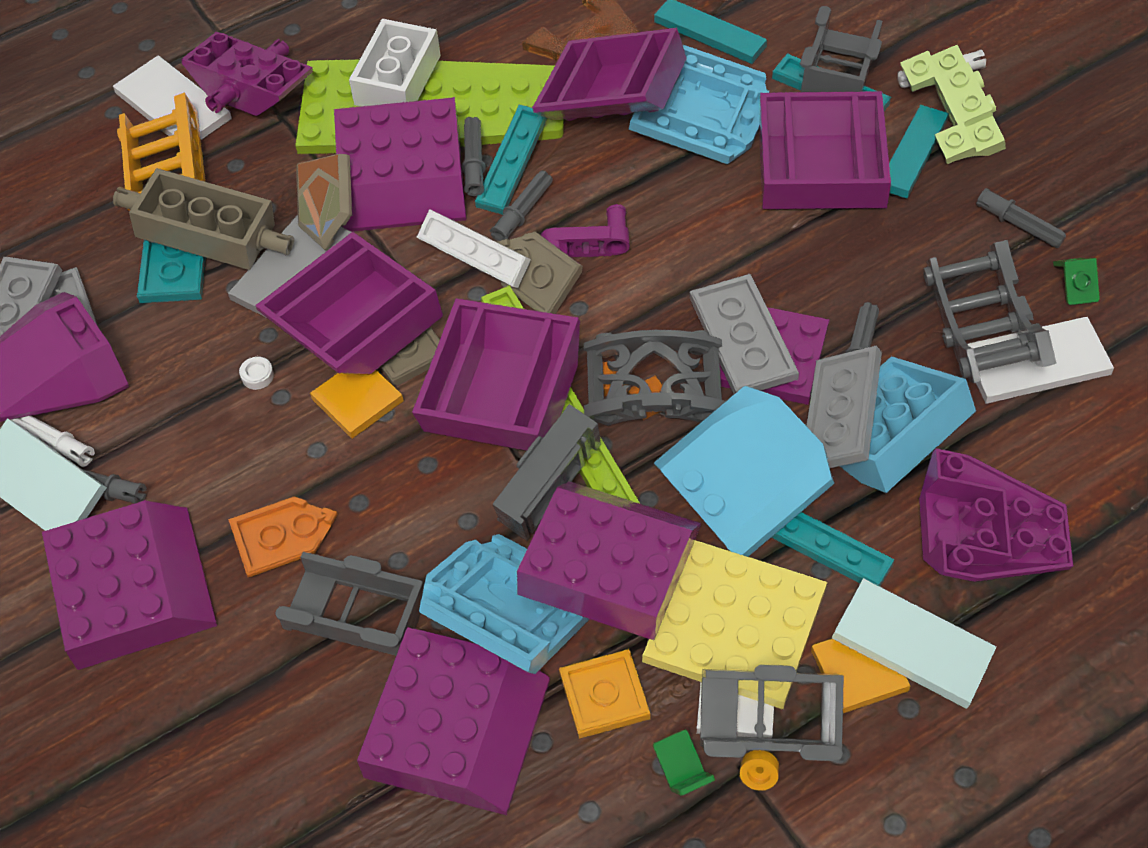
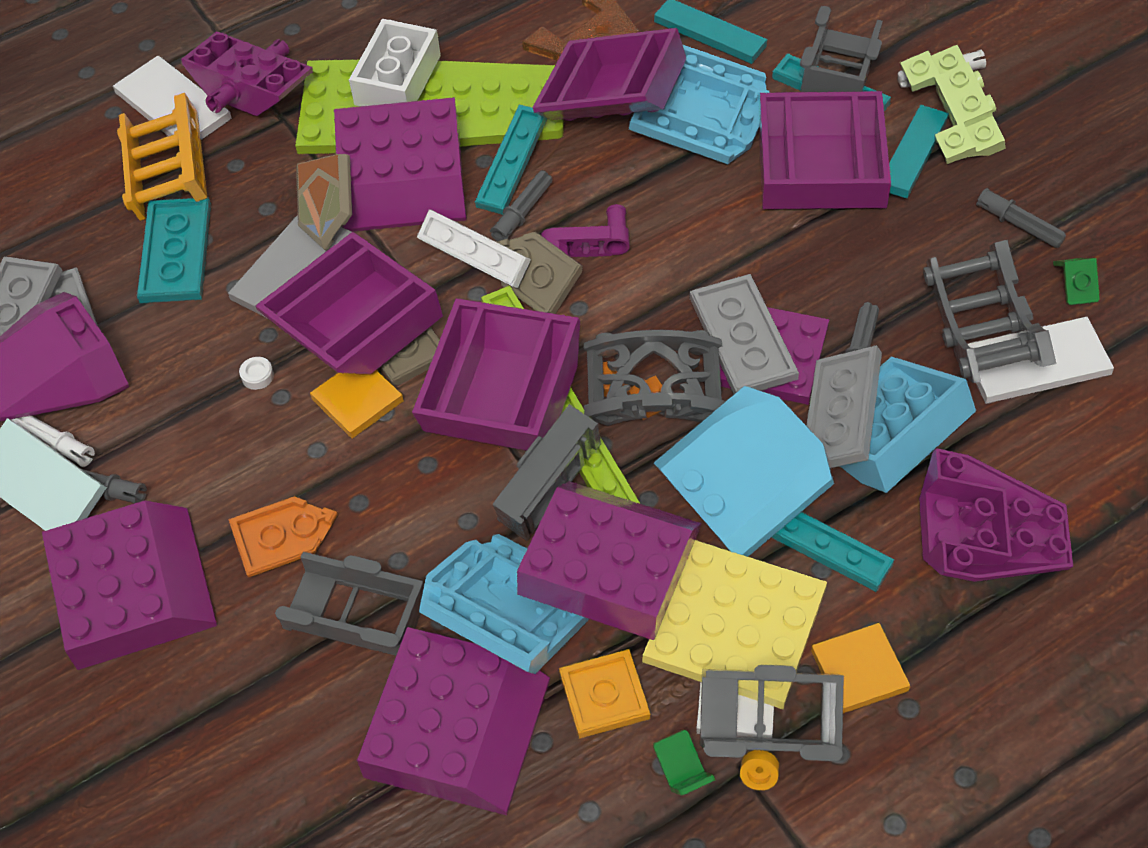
dark tan brick [113,168,294,270] -> none
dark grey axle [461,116,486,196] -> none
light aqua tile [832,578,996,709] -> none

